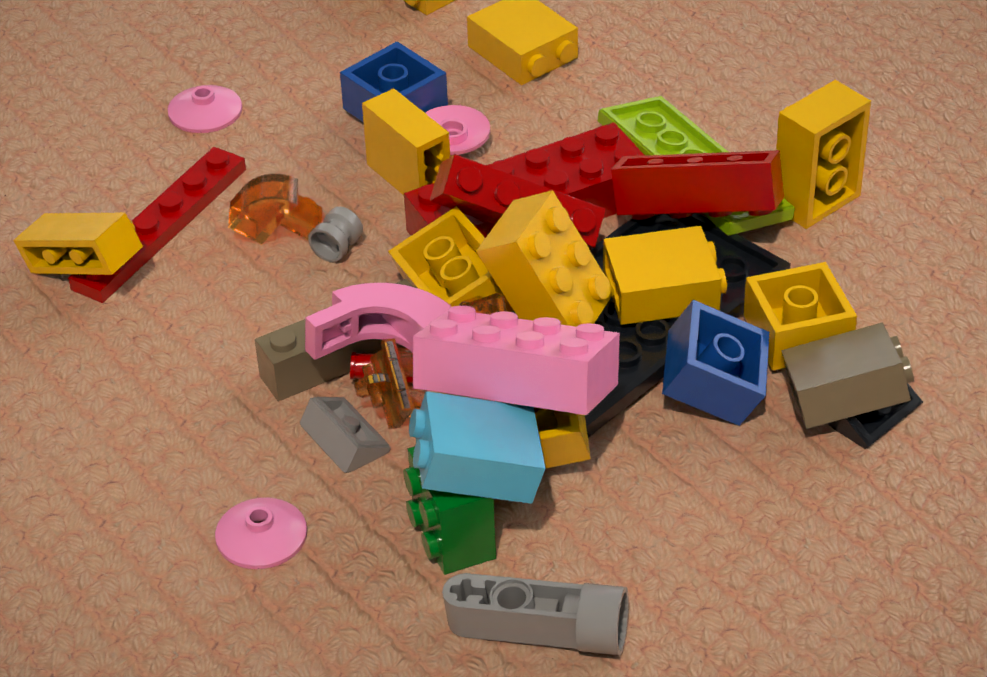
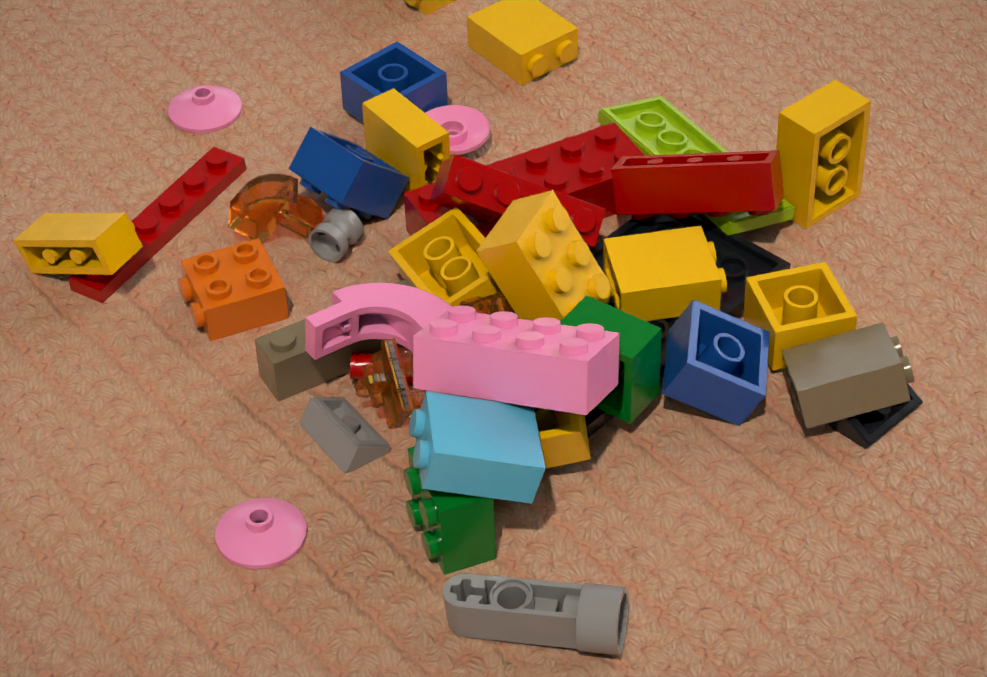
none -> orange brick [177,238,289,341]
none -> blue brick [288,127,409,219]
none -> green brick [561,295,662,424]

